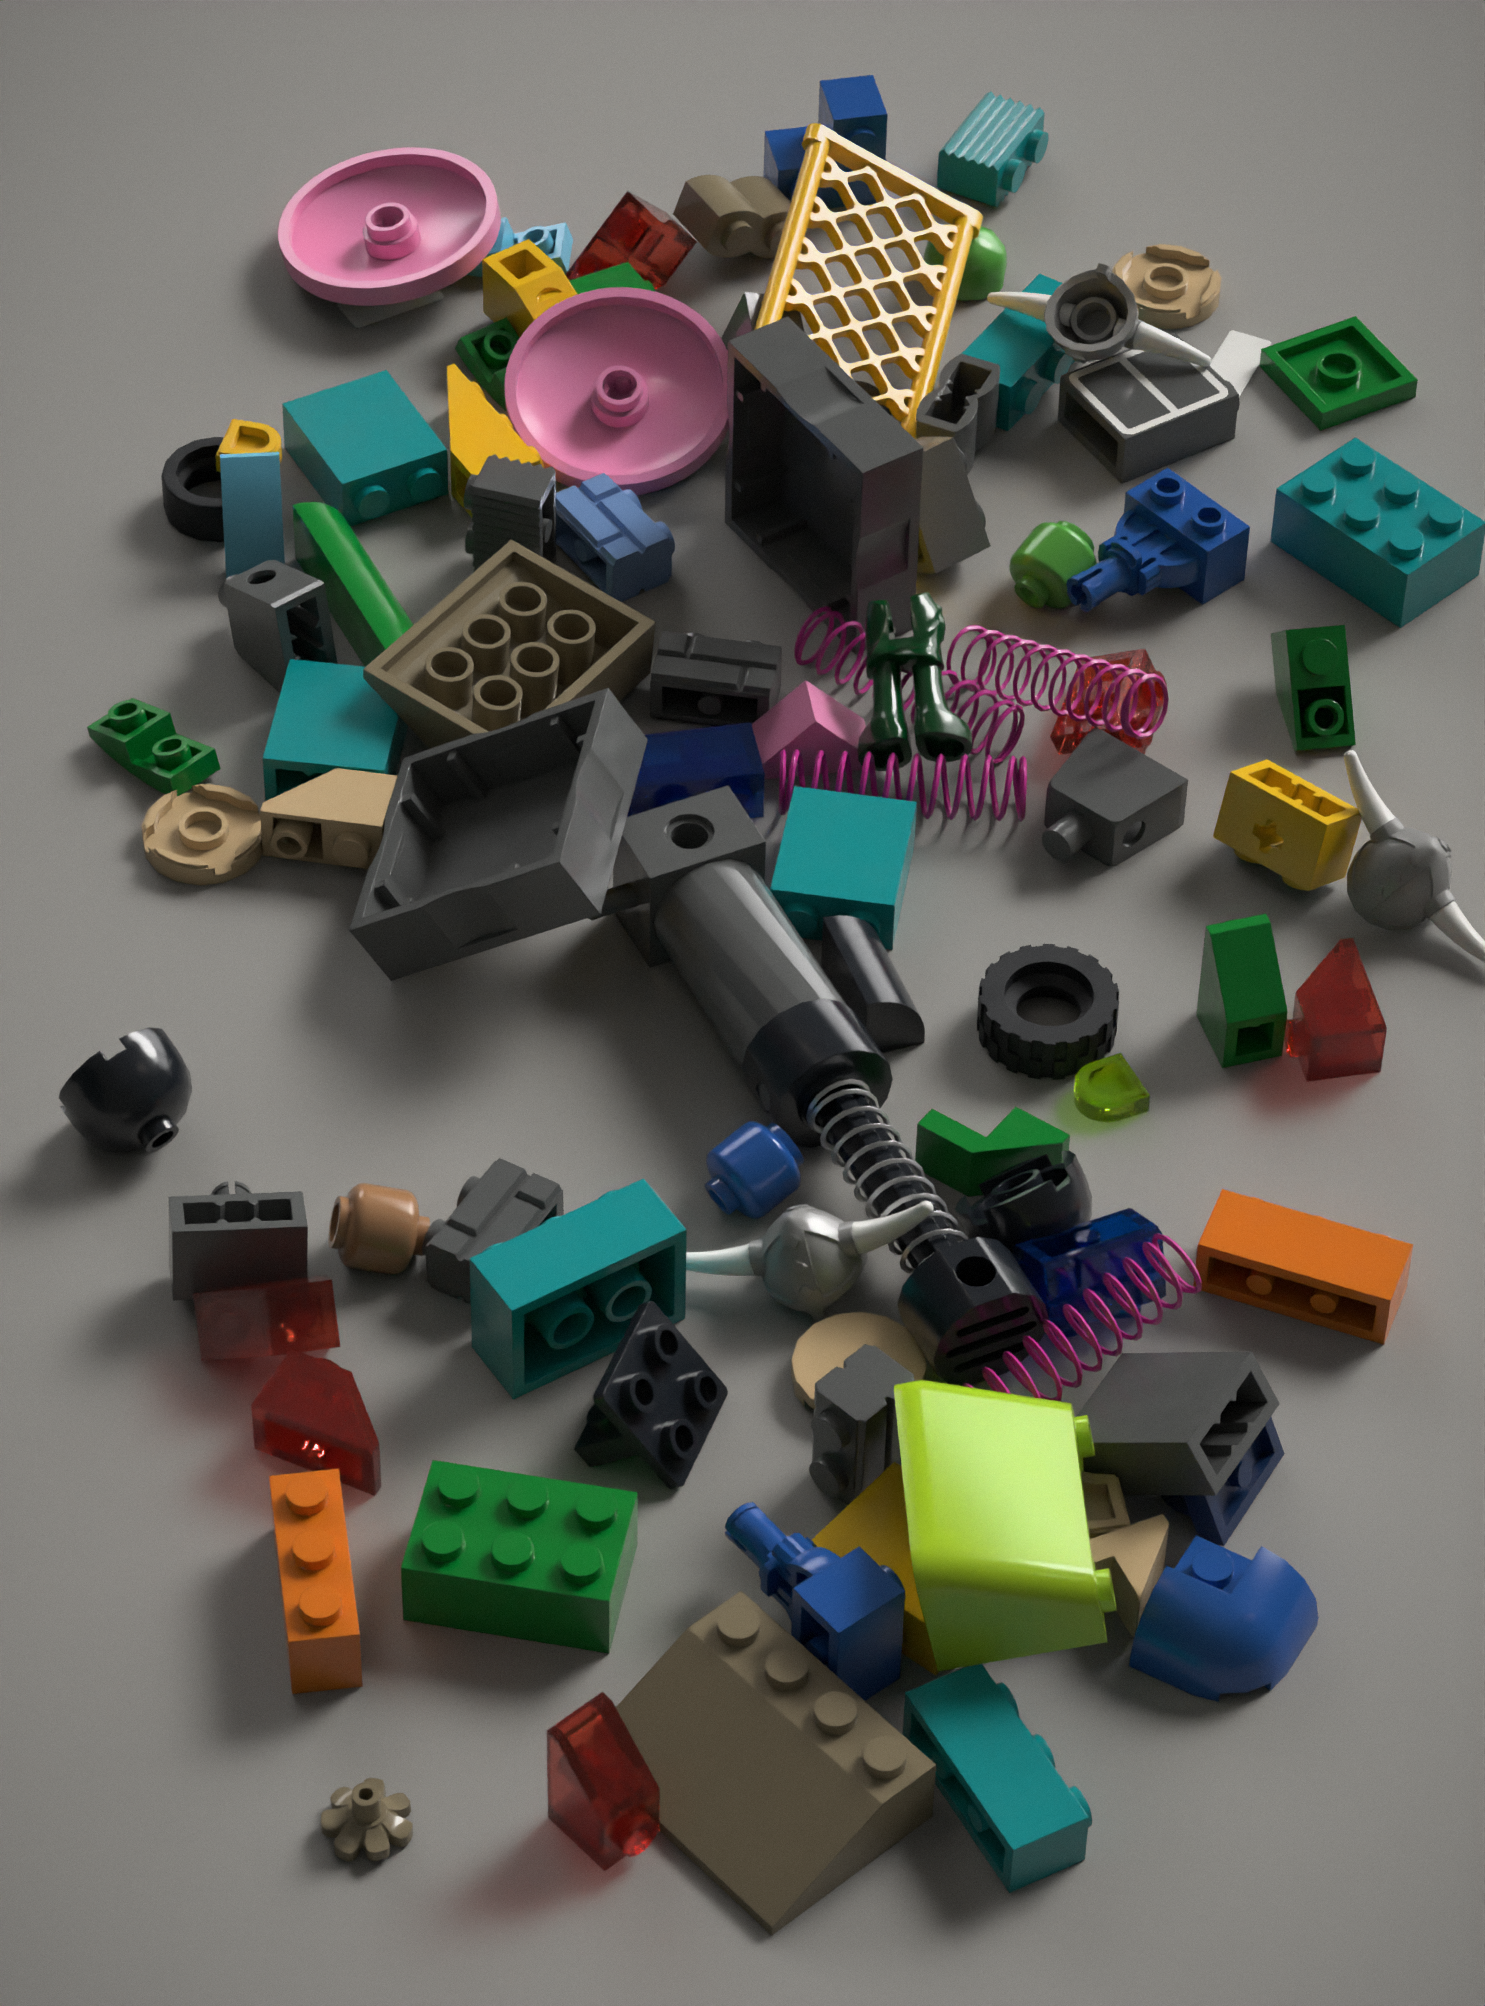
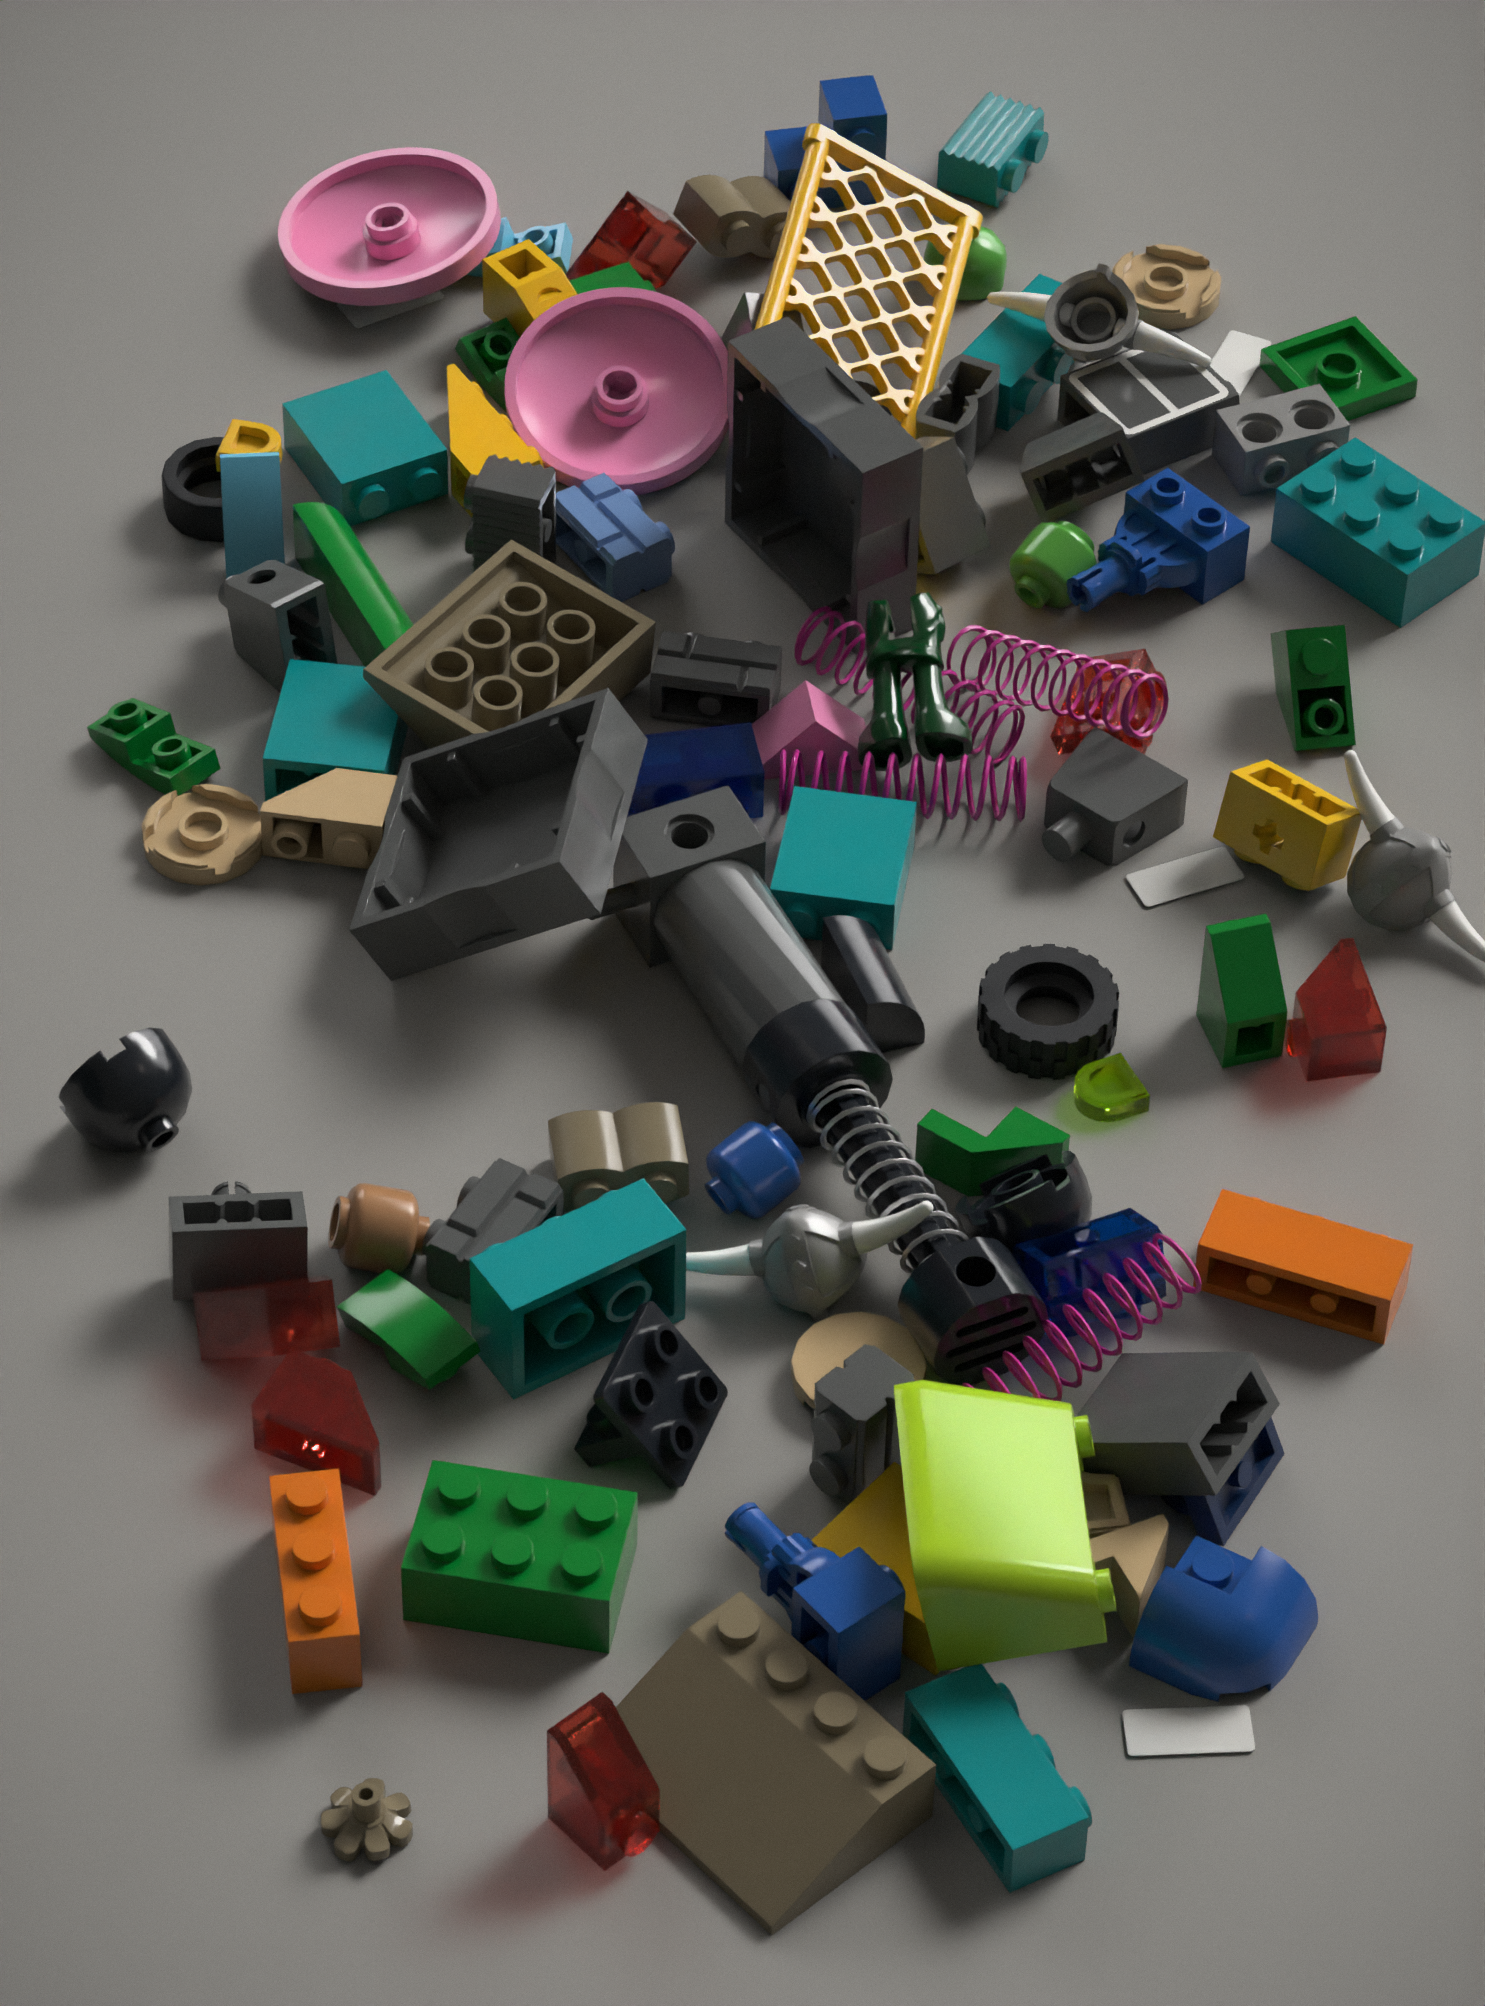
none -> green slope [336,1269,481,1390]
none -> dark tan brick [548,1102,689,1212]
none -> dark grey torso [1019,412,1145,523]
none -> white sticker [1122,1705,1255,1756]
none -> white sticker [1126,847,1245,907]
none -> light grey brick [1212,384,1350,496]

